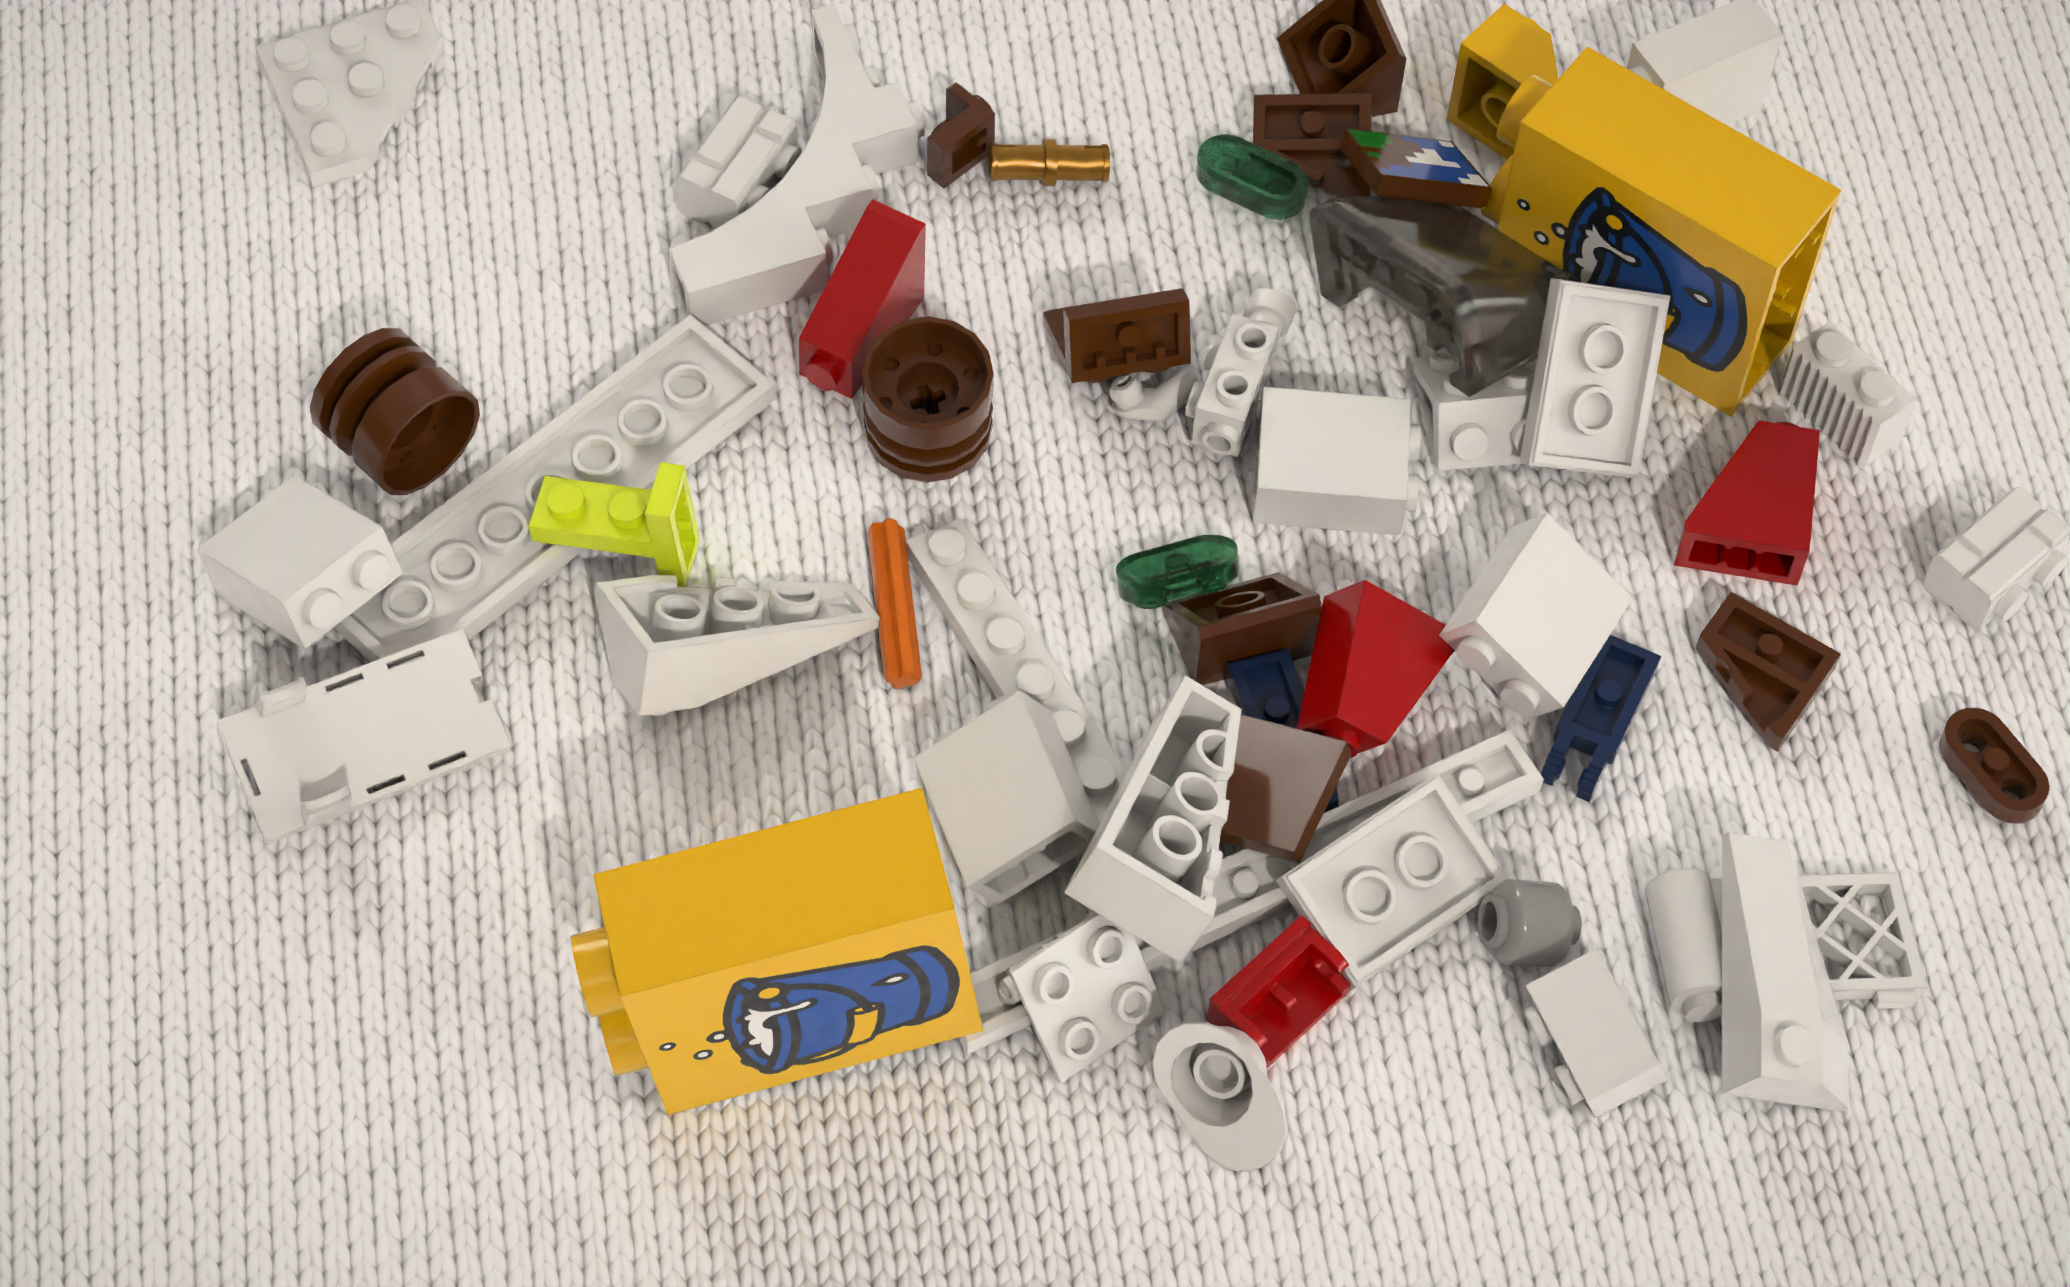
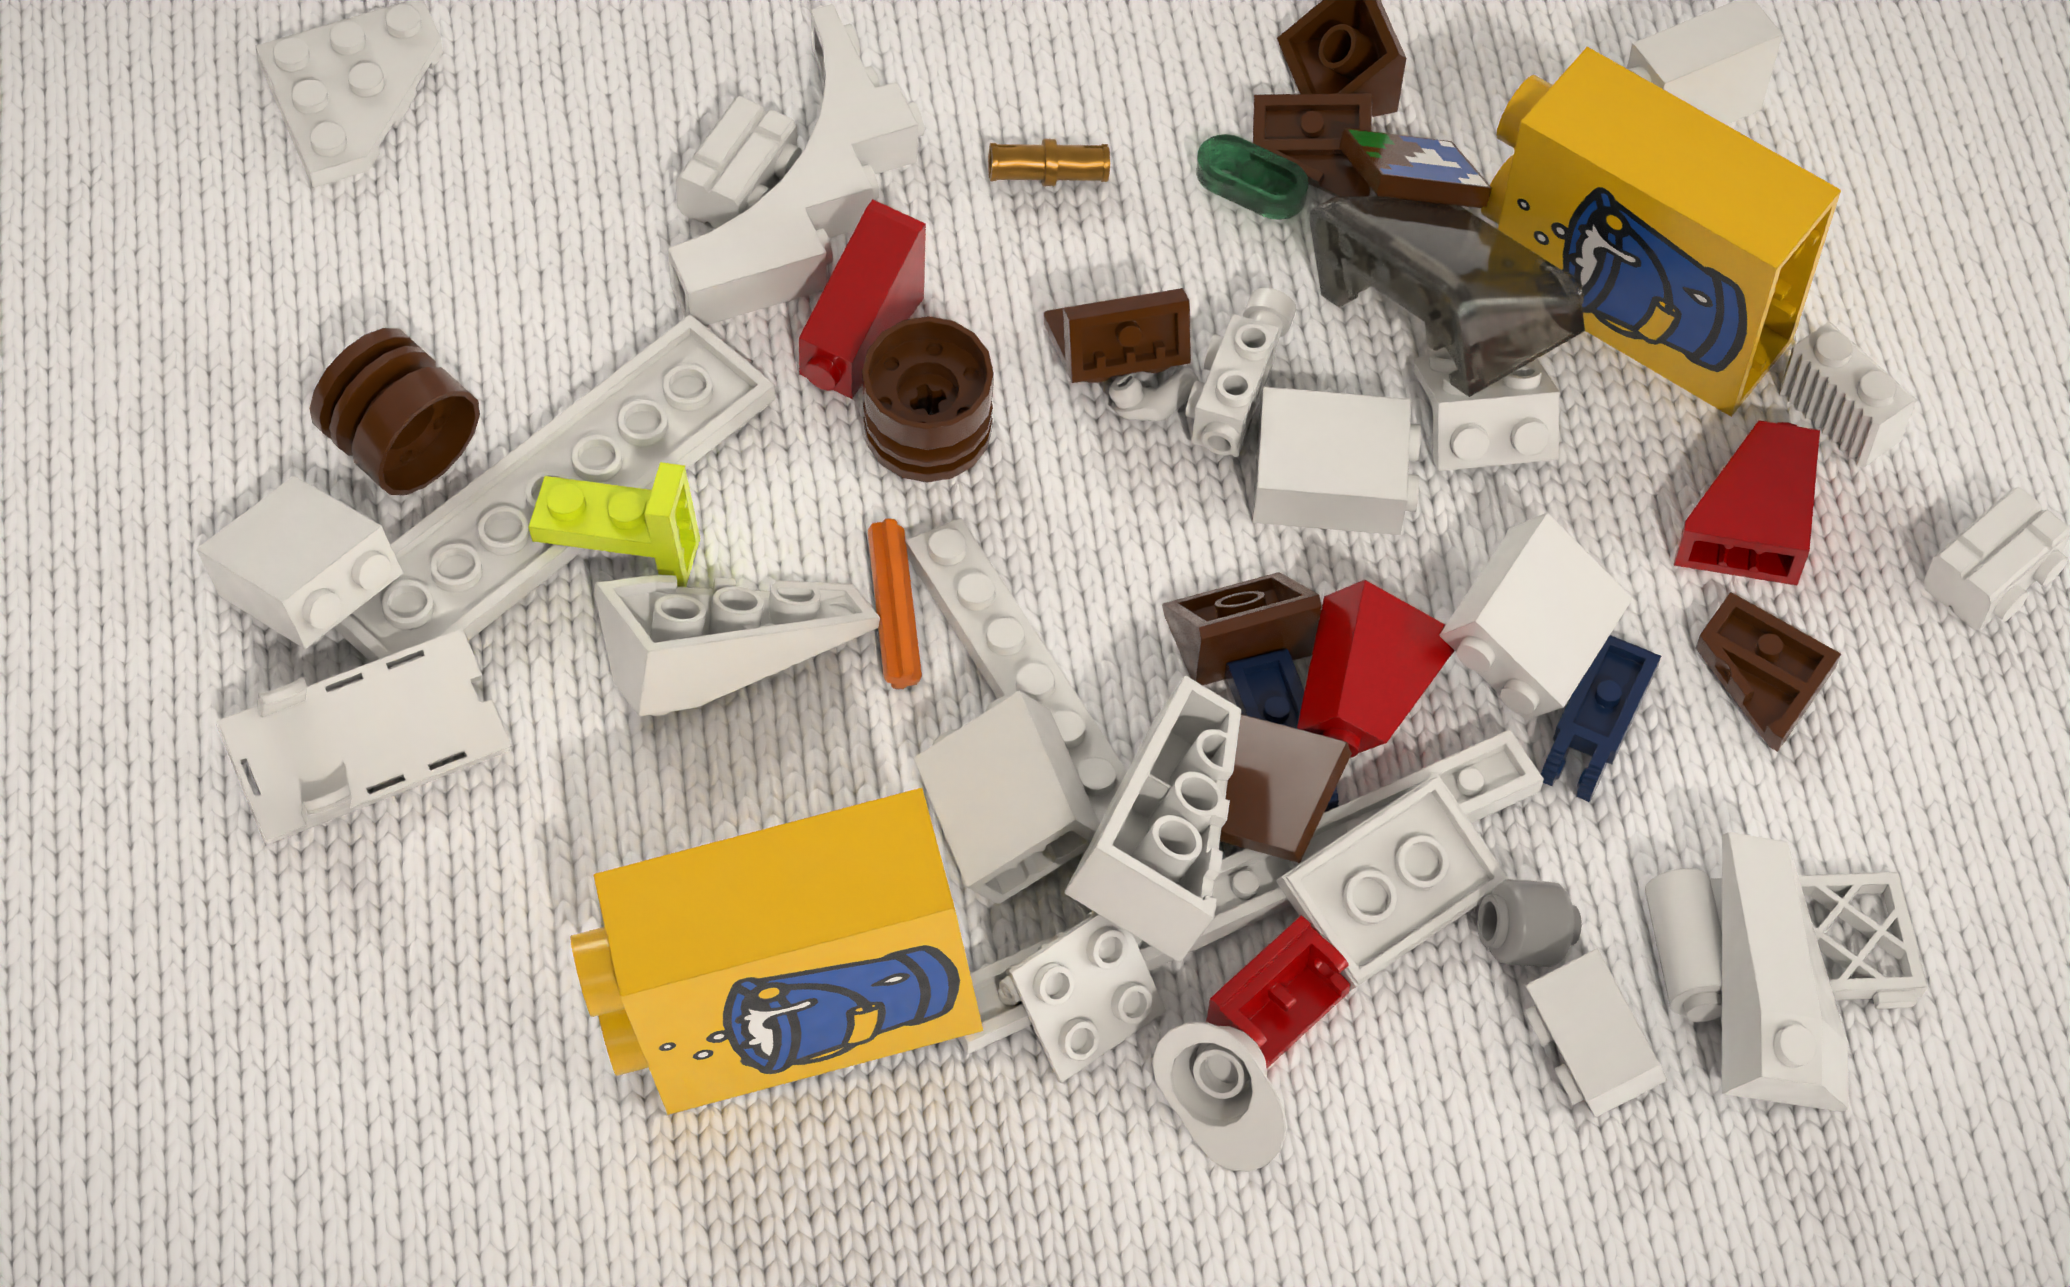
reddish brown bracket [927,82,995,189] -> none
clear green plate [1116,535,1240,609] -> none
yellow slope [1446,3,1559,160] -> none
white tile [1519,278,1670,479] -> none
reddish brown plate [1939,707,2050,824] -> none

